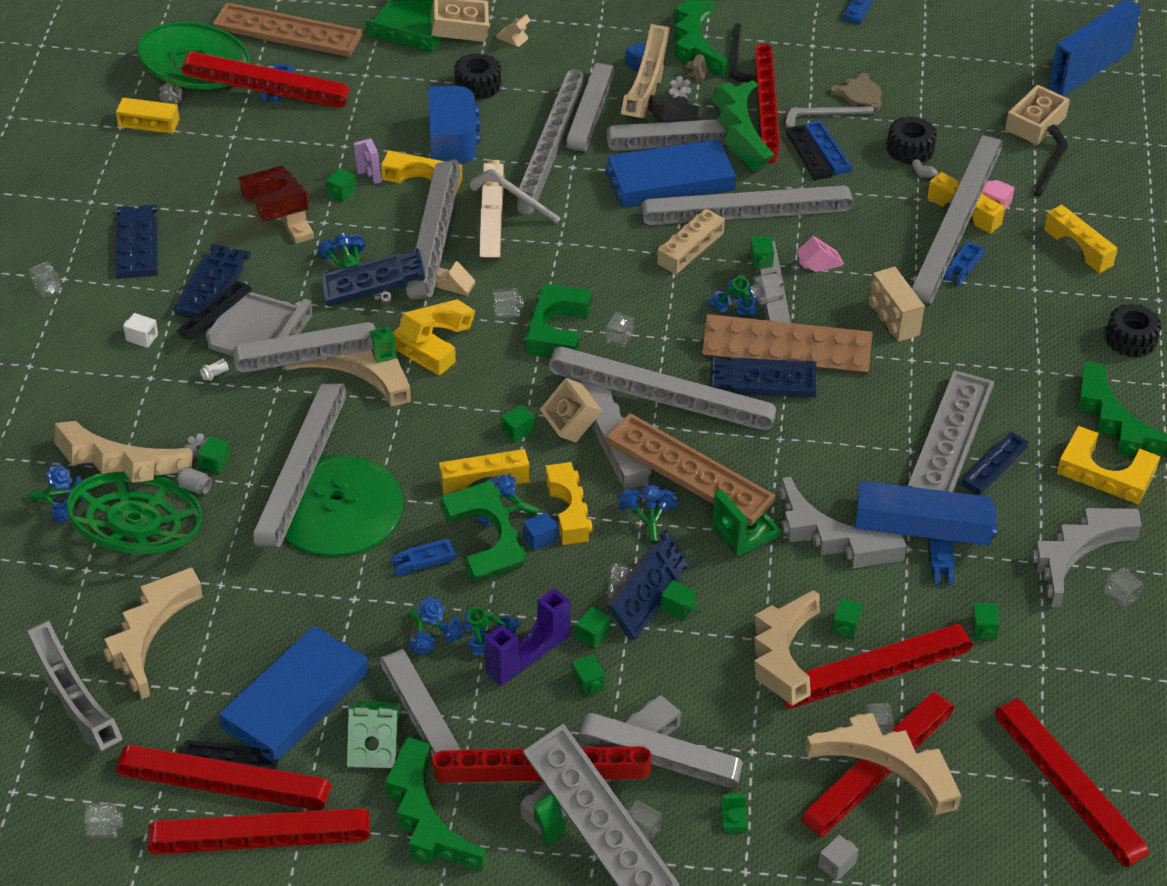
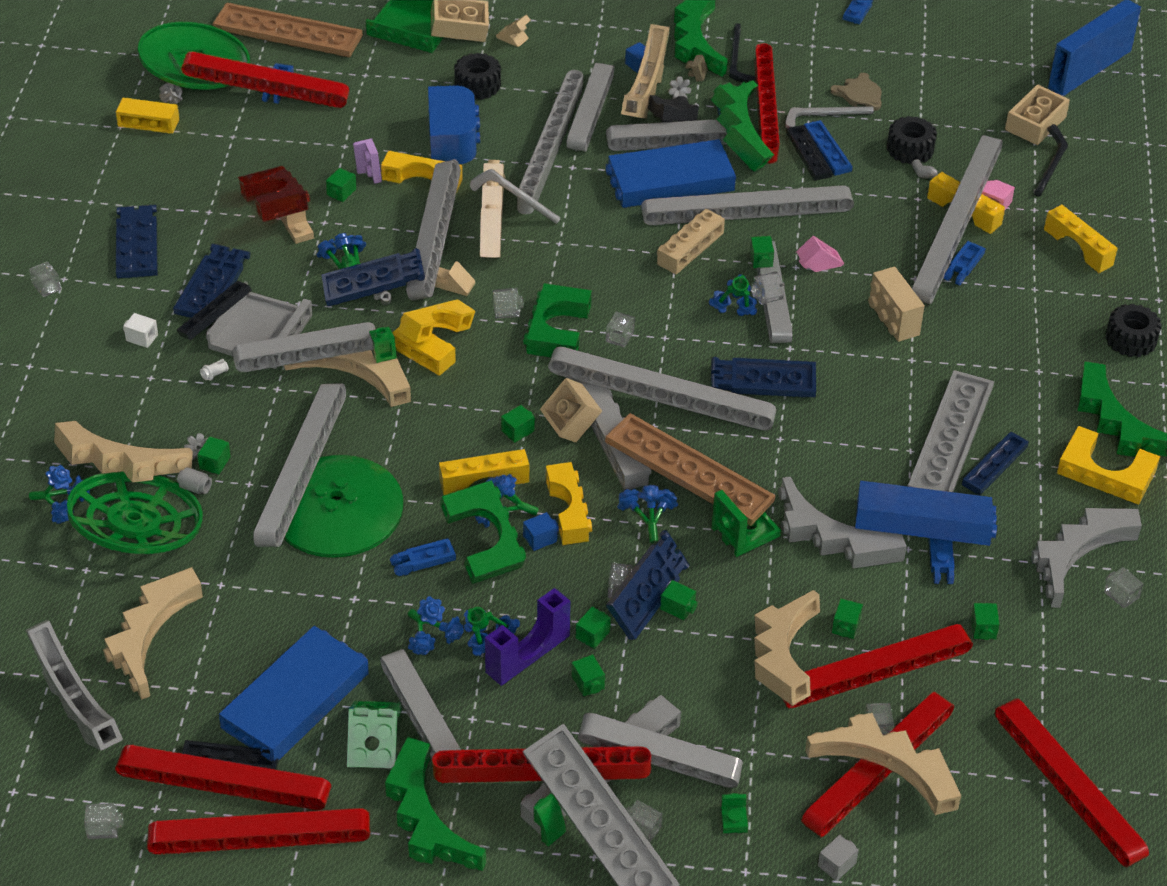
medium nougat plate [702,314,873,374] -> none

